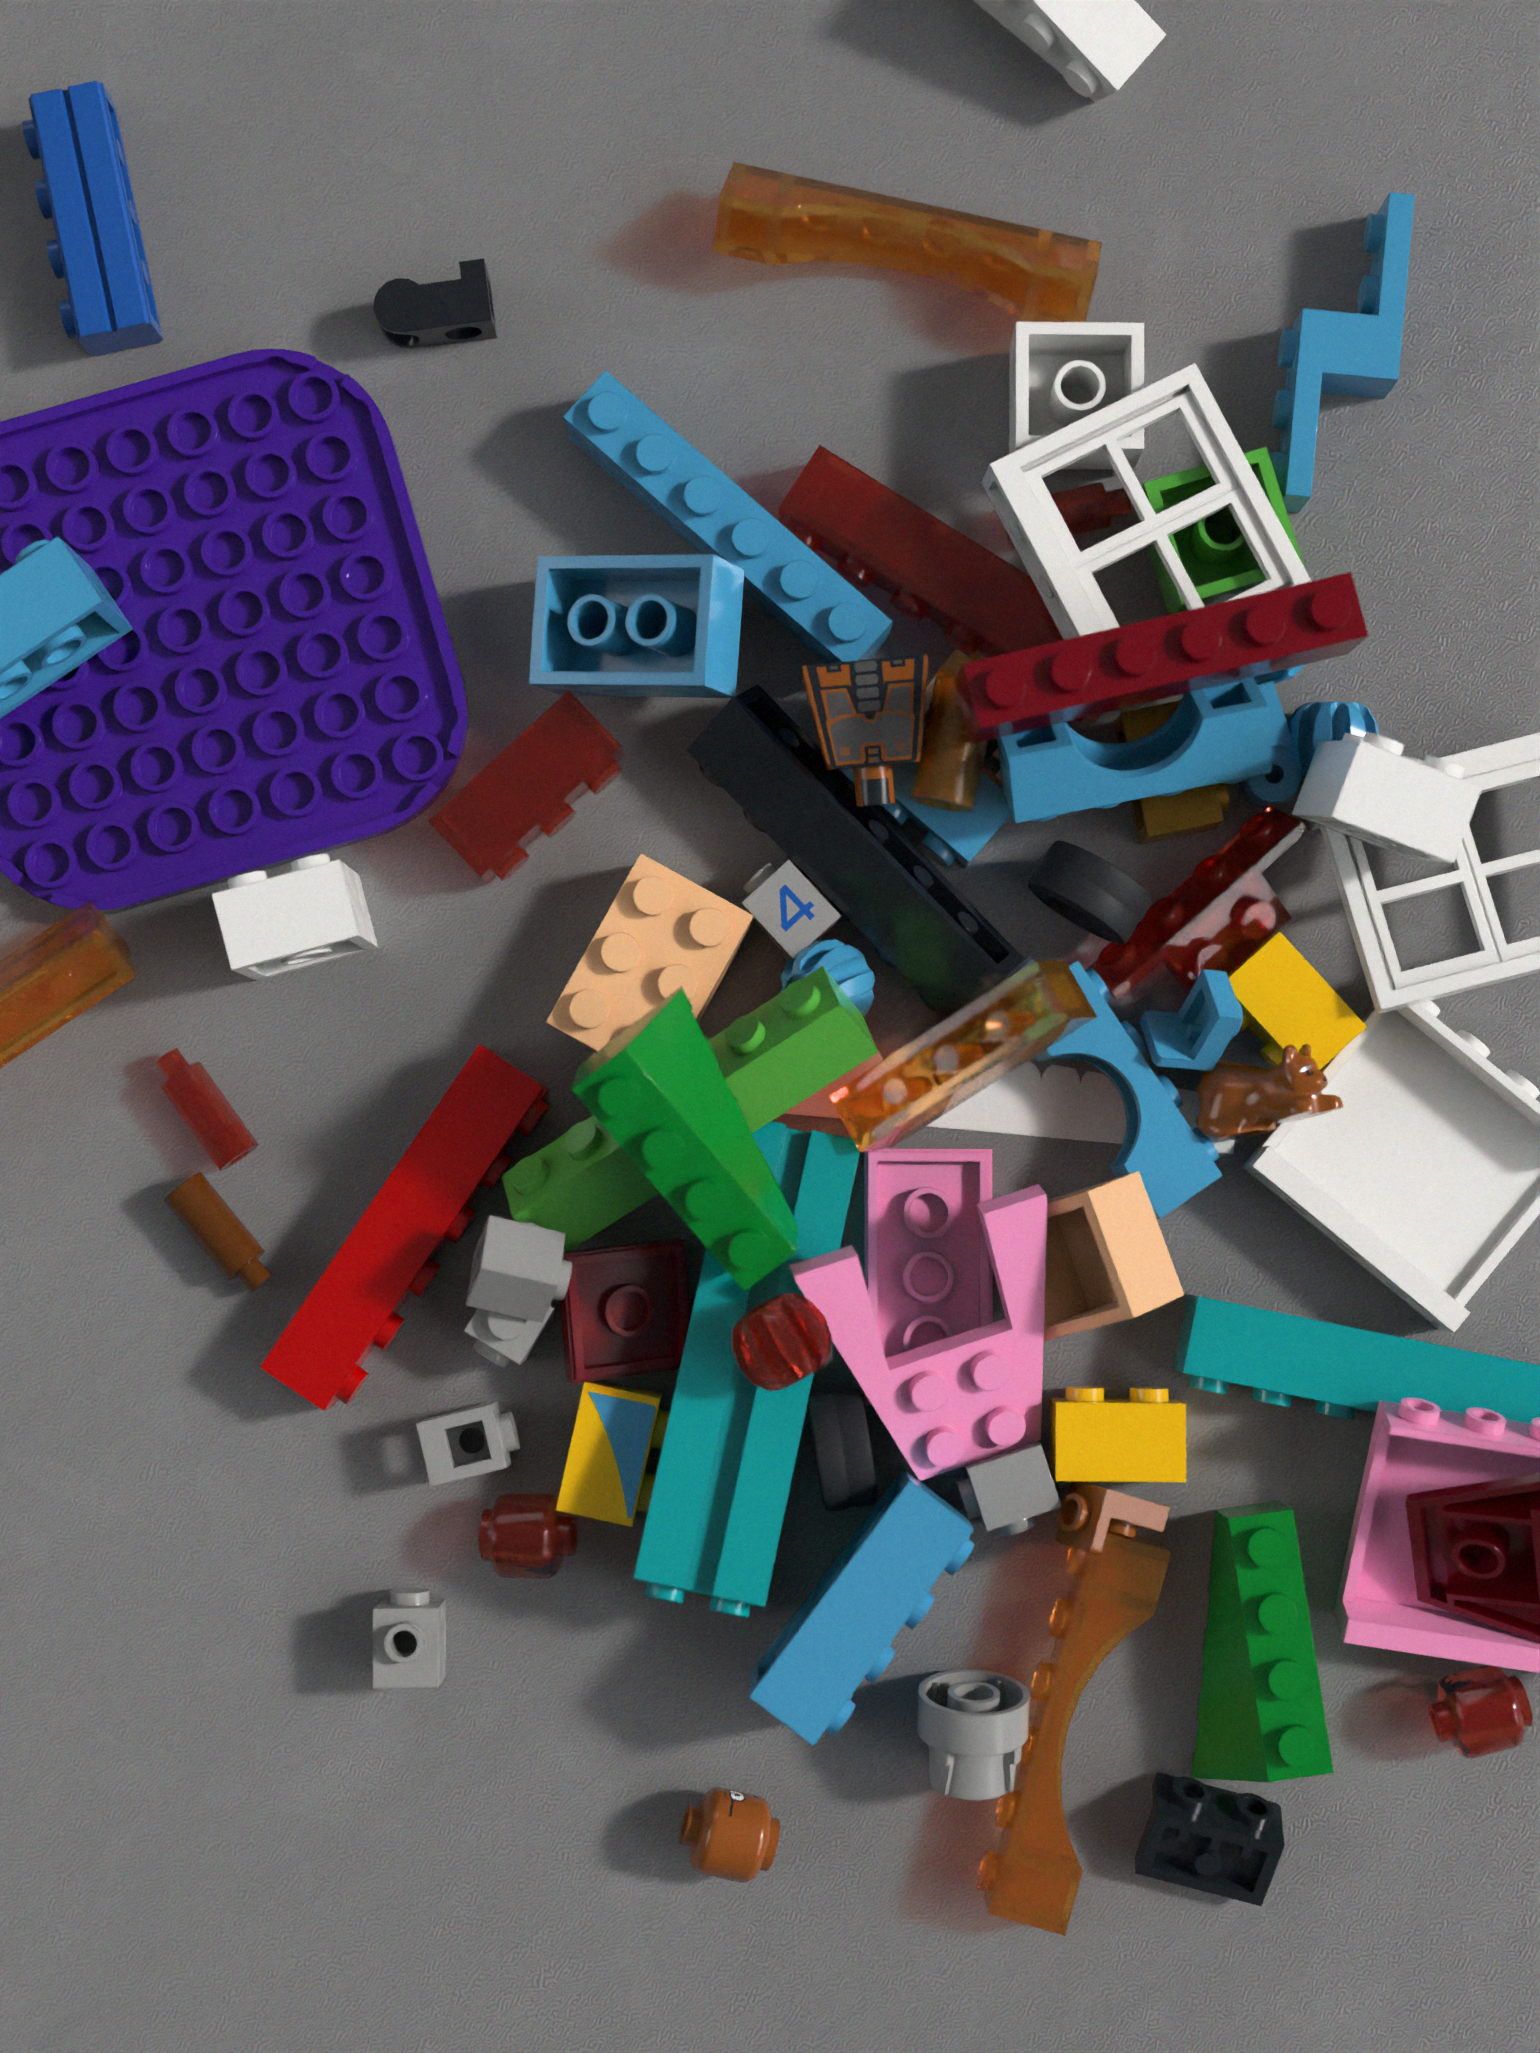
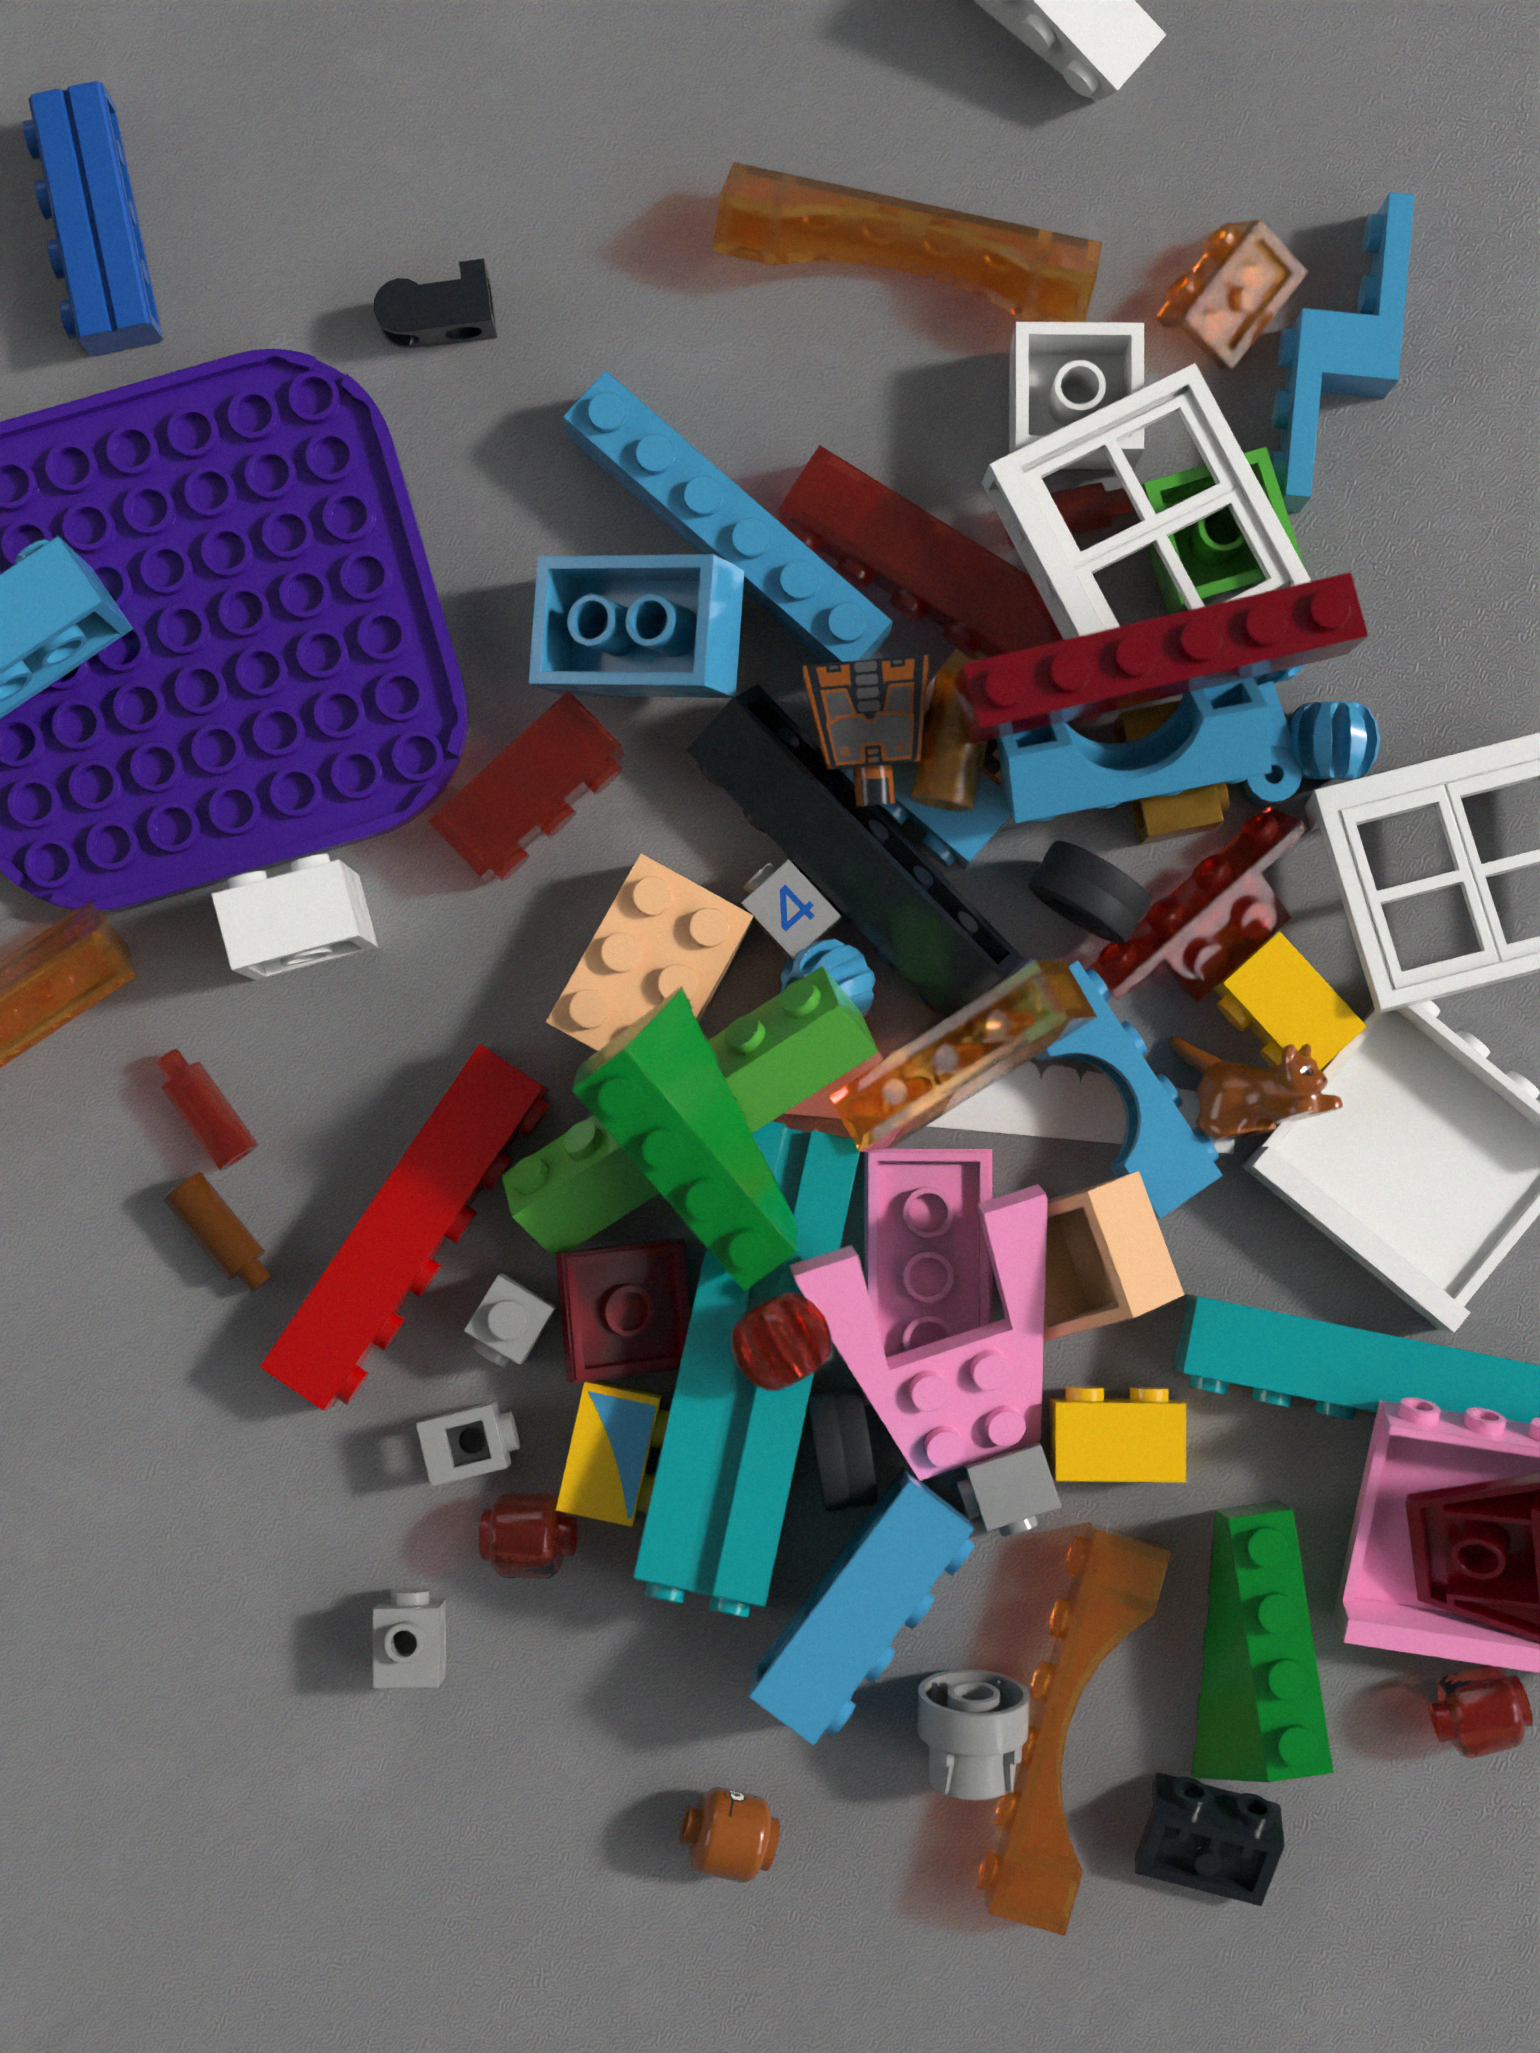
light grey brick [466,1215,572,1323] -> none
dark orange bracket [1056,1481,1170,1555] -> none
dark azure bracket [1140,969,1243,1071] -> none
white brick [1292,732,1482,863] -> none
none -> clear orange bracket [1156,220,1308,369]

